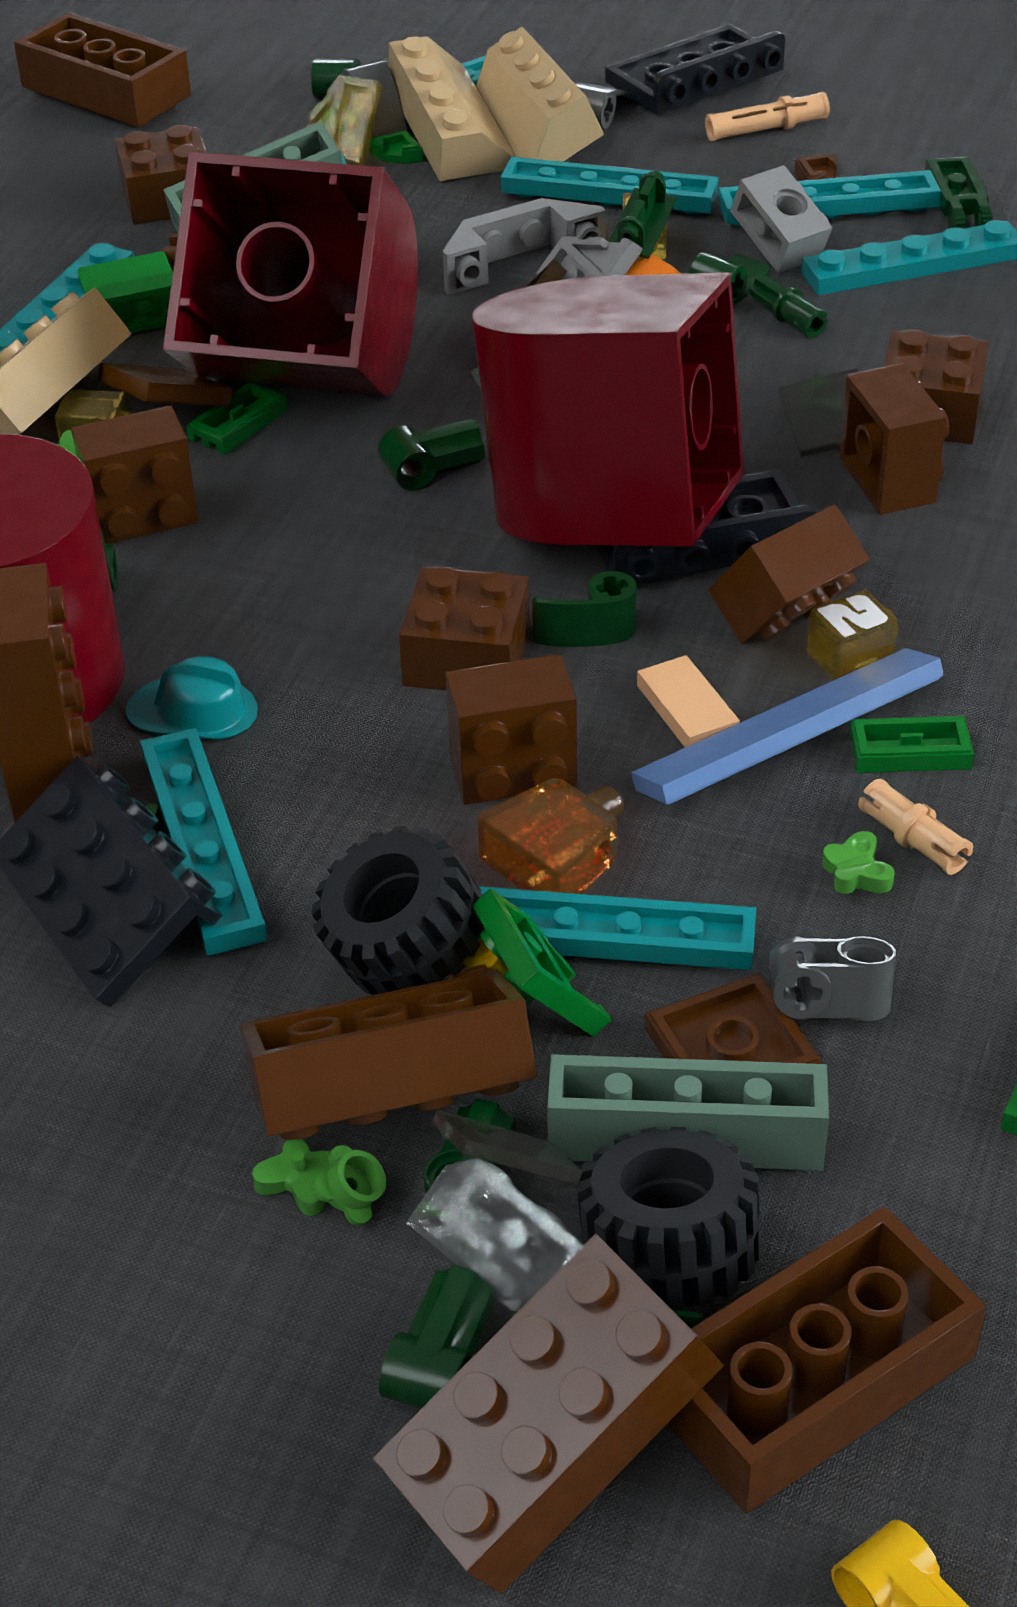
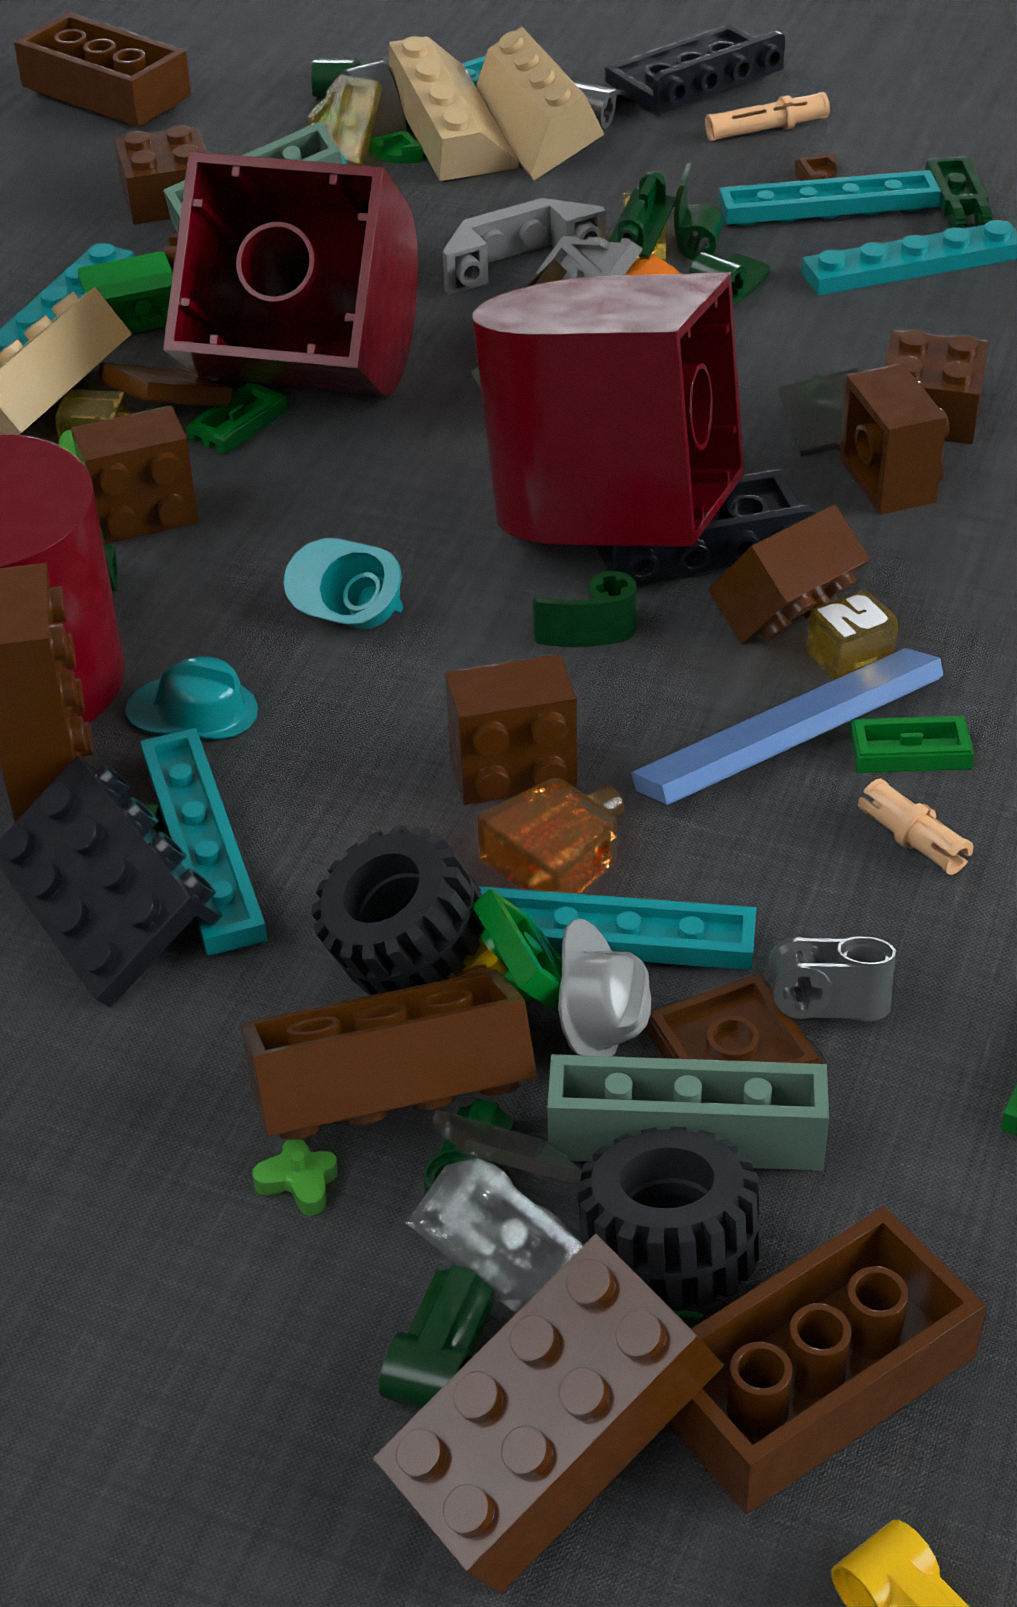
bright green plate [313,1145,386,1225] -> none
dark green piece [378,418,485,491] -> none
reddish brown brick [399,566,530,690] -> none
teal plate [501,157,719,215] -> none
light nougat tile [637,655,740,748] -> none
light grey brick [730,165,833,273] -> none
dark green axle [749,275,828,338] -> none
bright green piece [822,831,895,894] -> none
none -> teal piece [283,538,403,630]
none -> light grey piece [558,919,652,1056]
none -> dark green panel [674,163,723,261]

